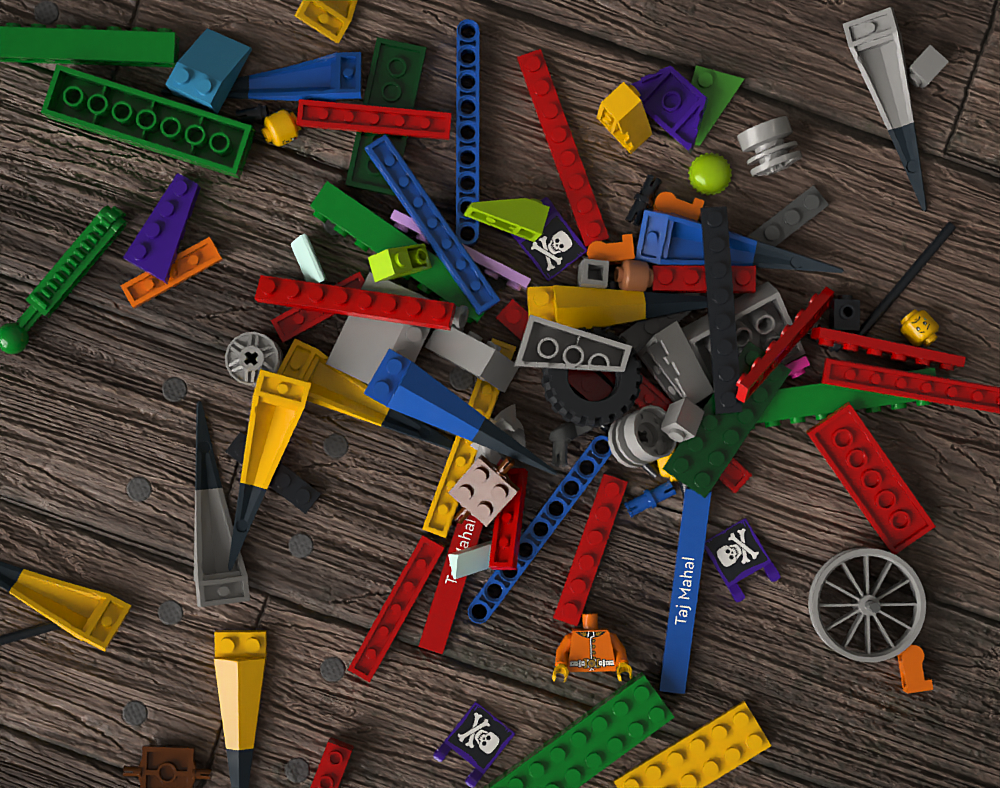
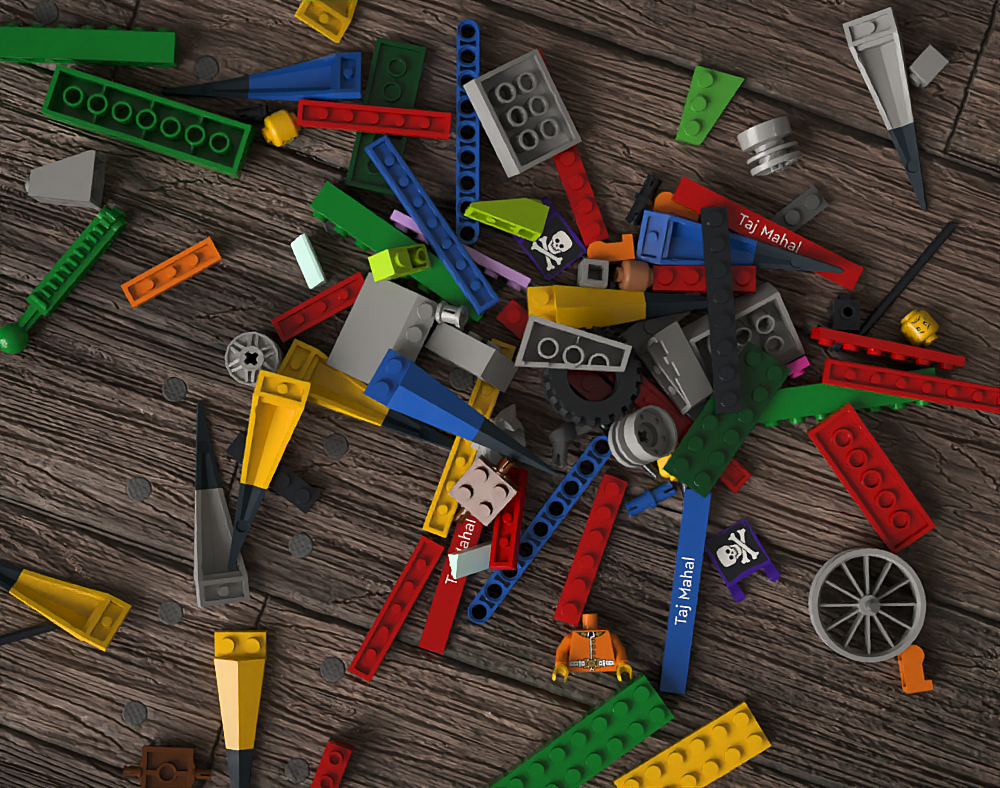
dark purple wing [123,173,201,284] -> none
dark azure slope [166,28,252,114] -> none
red plate [254,275,456,331] -> none
flag [433,701,515,788] -> none
yellow wedge [596,81,653,154] -> none
dark purple wing [626,65,708,153] -> none
light grey brick [660,397,704,443] -> none
lime hat [688,152,732,196] -> none
red plate [736,287,834,403] -> none
none -> light grey slope [25,150,107,209]
none -> light grey slope [463,48,582,178]
none -> red tile [671,176,864,291]

